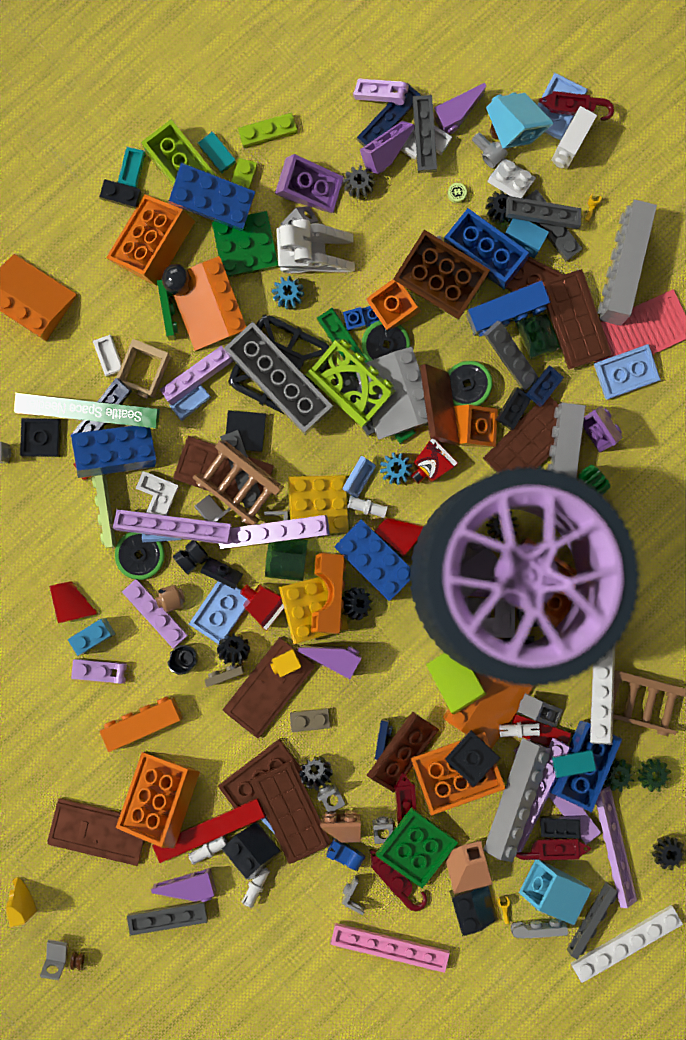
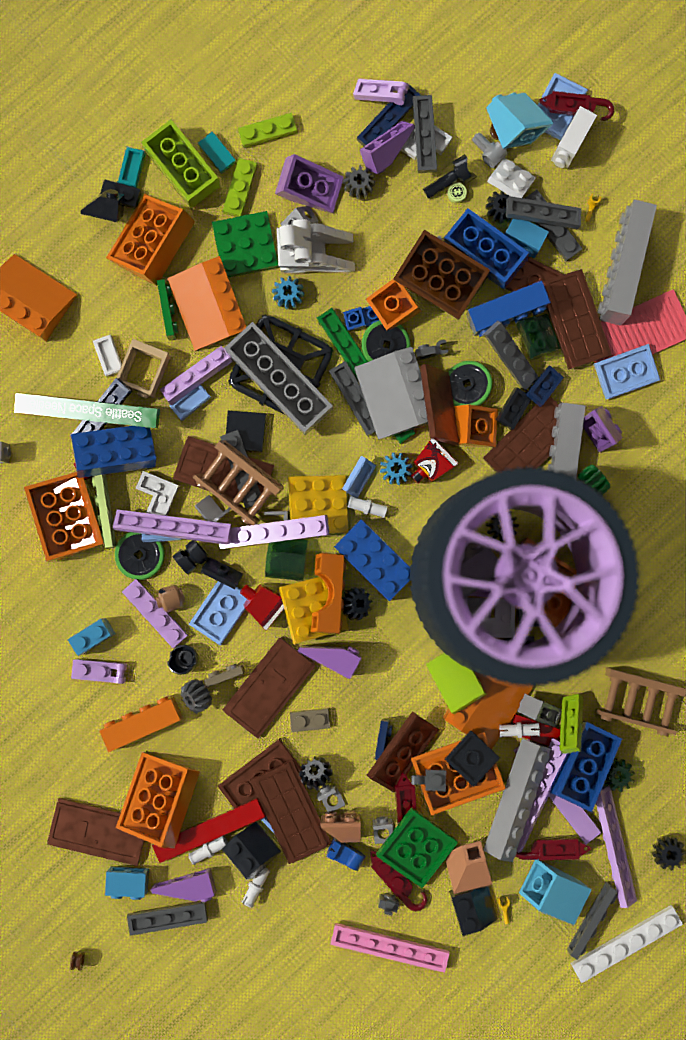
yellow slope [6,877,37,927] -> none
black tile [20,418,61,457] -> none
light grey bracket [40,940,67,980] -> none
red slope [49,581,97,623] -> none
black hair [162,264,191,296] -> none
blue brick [168,163,255,231] -> none
black gear [217,633,250,666] -> none
yellow brick [270,648,302,677] -> none
lime fence [306,339,396,427] -> none
light grey bracket [342,876,364,915] -> none
red slope [374,517,423,556] -> none
medium lavender slope [433,83,486,134] -> none
light grey hinge [510,919,568,939] -> none
black plate [540,816,581,839] -> none
teal tile [552,750,596,778] -> none
white plate [590,649,615,744] -> none
clear green gear [637,758,672,792] -> none
none -> orange slope [24,472,104,563]
none -> black slope [80,189,124,222]
none -> dark azure brick [105,867,149,900]
none -> dark grey gear [180,679,212,714]
none -> dark grey plate [377,893,399,916]
none -> dark grey plate [411,770,446,791]
none -> dark grey plate [414,340,448,360]
none -> black piece [423,154,477,199]
none -> lime plate [559,694,583,754]

